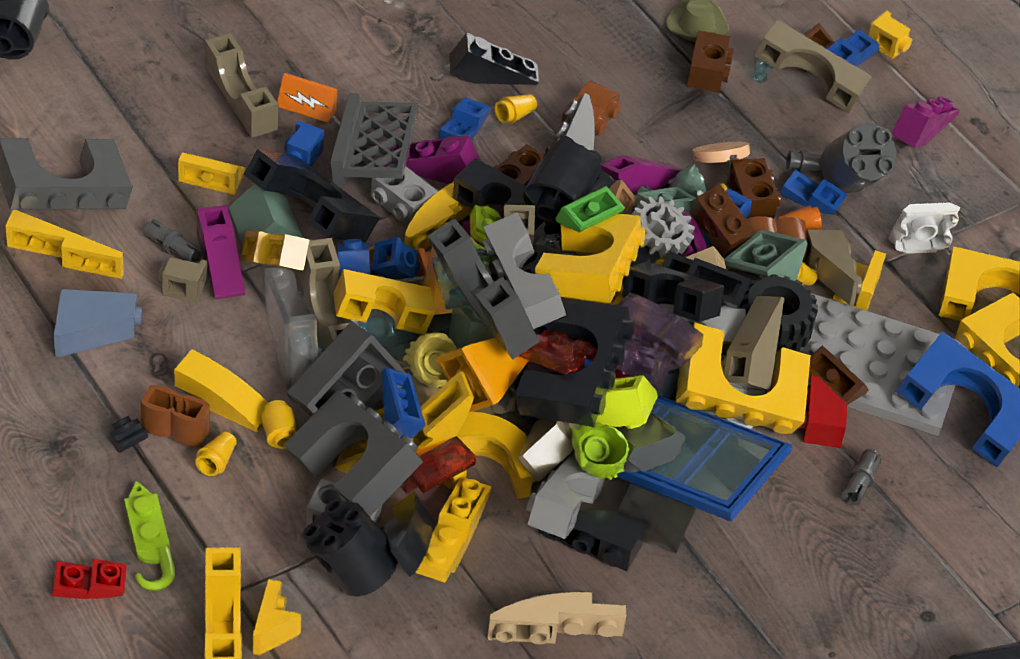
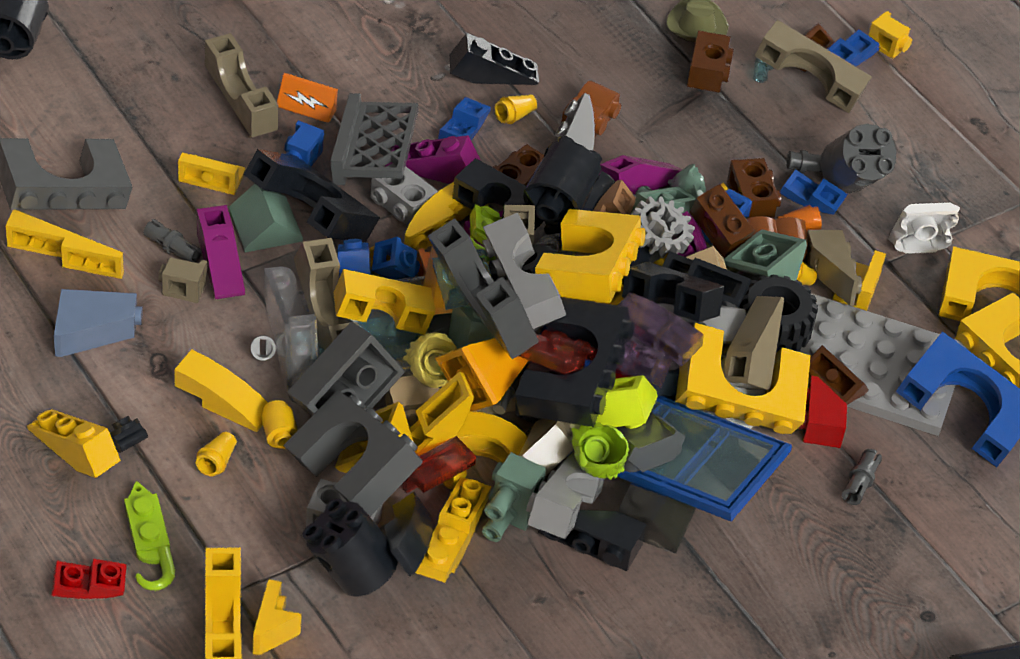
dark orange brick [140,385,210,447] -> none
yellow slope [240,231,309,270] -> none
blue slope [382,367,425,439] -> none
tan slope [487,592,626,644] -> none
bright green slope [556,186,625,233] -> none
light nougat tile [692,142,750,163] -> none
magenta slope [891,96,961,148] -> none
none -> yellow slope [27,409,121,478]
none -> light grey hinge [250,335,276,361]
none -> sand green brick [482,452,546,542]

